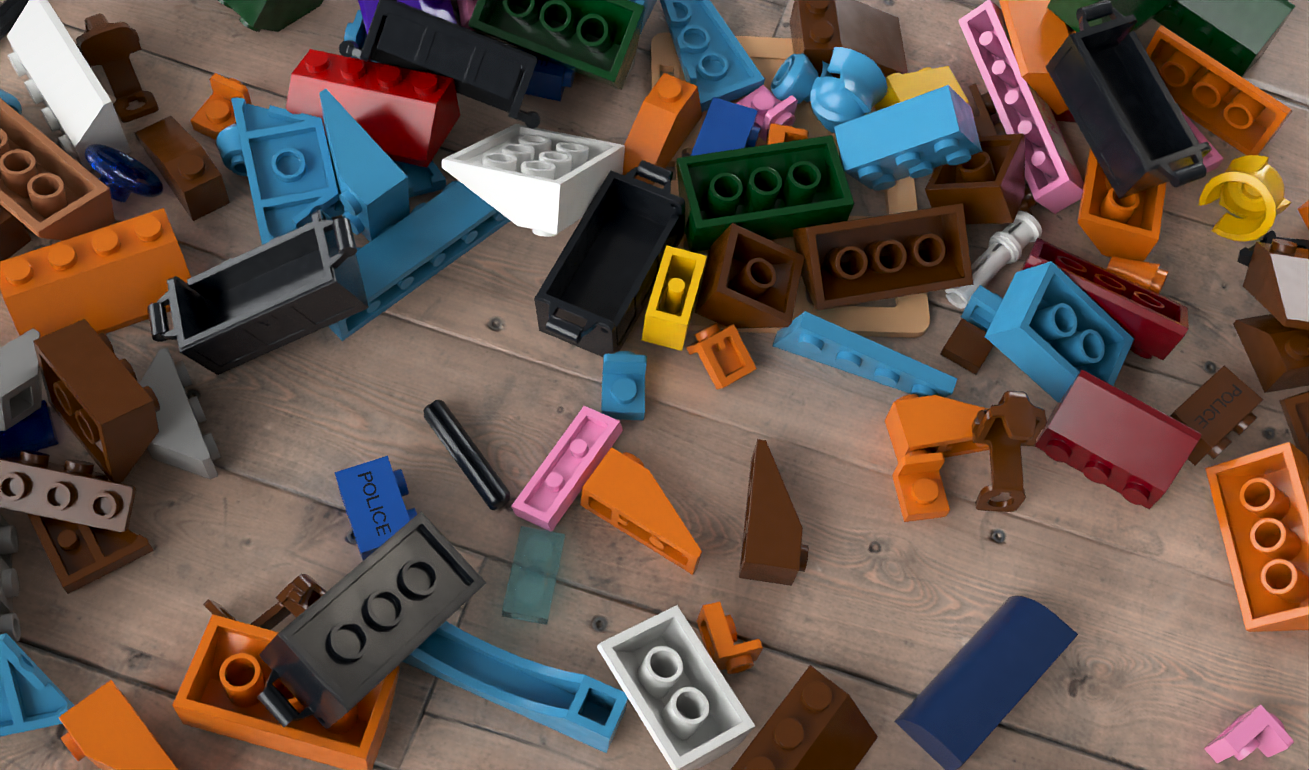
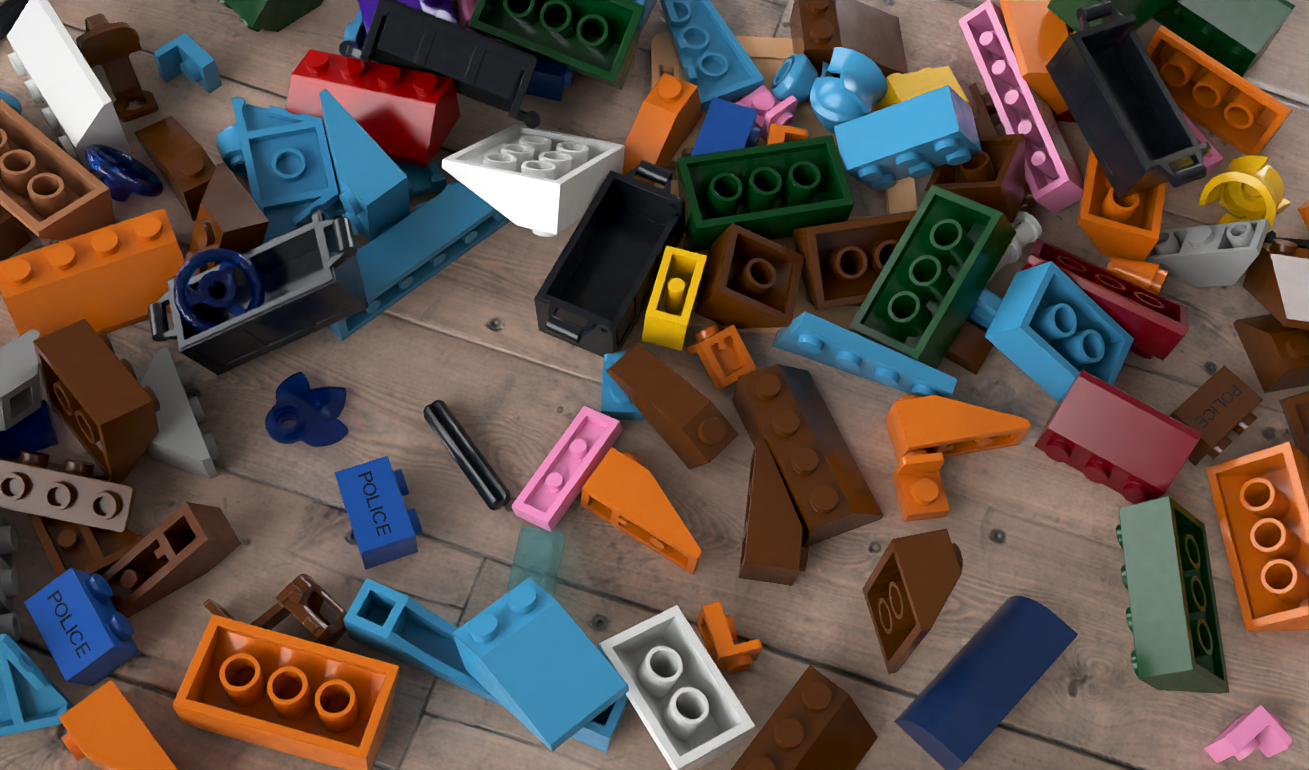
orange bracket [190,73,252,140] -> none
black container [256,511,486,729] -> none
reddish brown piece [972,391,1047,512] -> none
none -> blue brick [24,567,140,686]
none -> reddish brown slope [101,502,241,618]
none -> dark azure bracket [153,33,222,94]
none -> clear blue piece [173,248,265,332]
none -> reddish brown slope [186,163,269,276]
none -> clear blue plate [265,372,349,447]
none -> dark azure slope [452,578,629,752]
none -> reddish brown slope [606,342,739,470]
none -> reddish brown slope [732,364,883,546]
none -> dark green slope [849,185,1016,369]
none -> reddish brown slope [862,528,963,674]
none -> slope [1116,496,1229,694]
none -> light grey slope [1144,219,1270,288]

